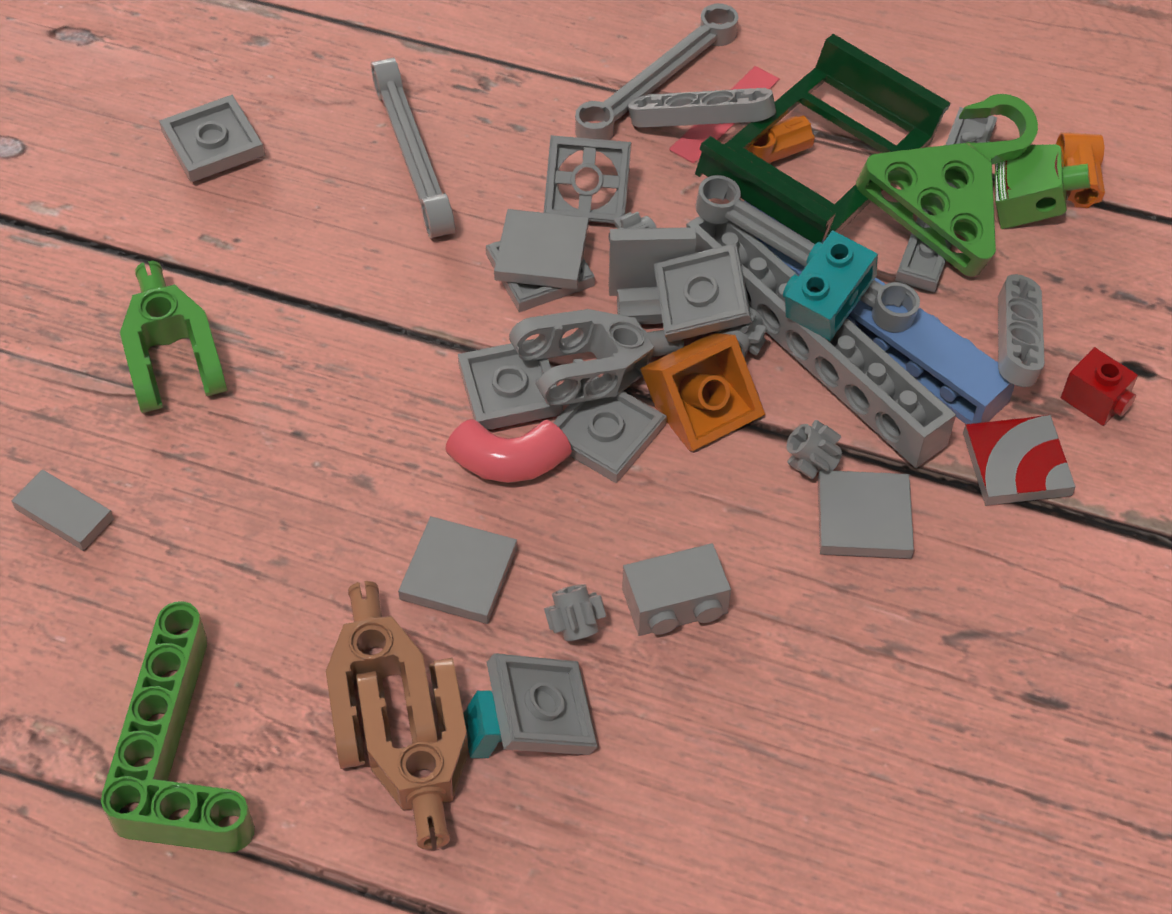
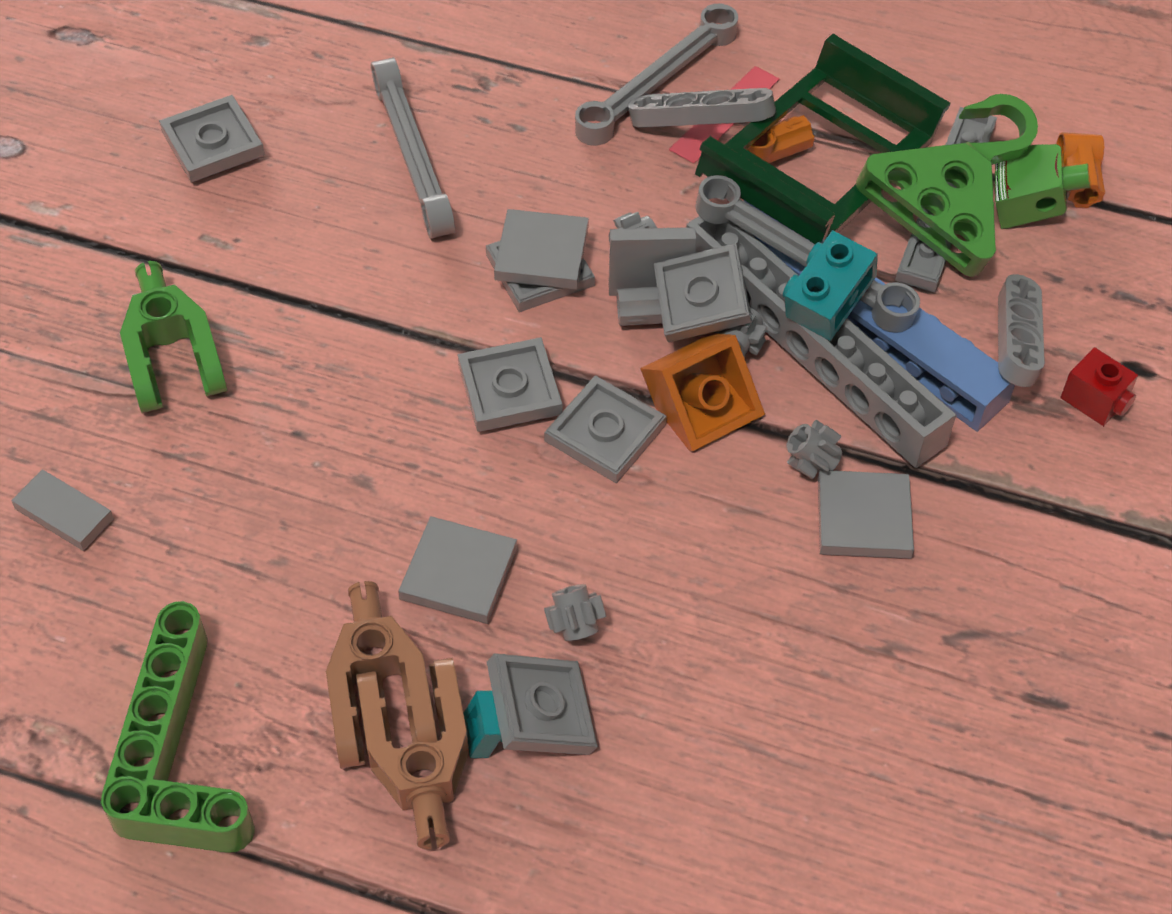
coral cylinder [445,419,572,483] -> none
light grey piece [509,309,684,406] -> none
light grey piece [544,135,632,224] -> none
light grey brick [622,543,731,636] -> none
tile [963,415,1076,506] -> none

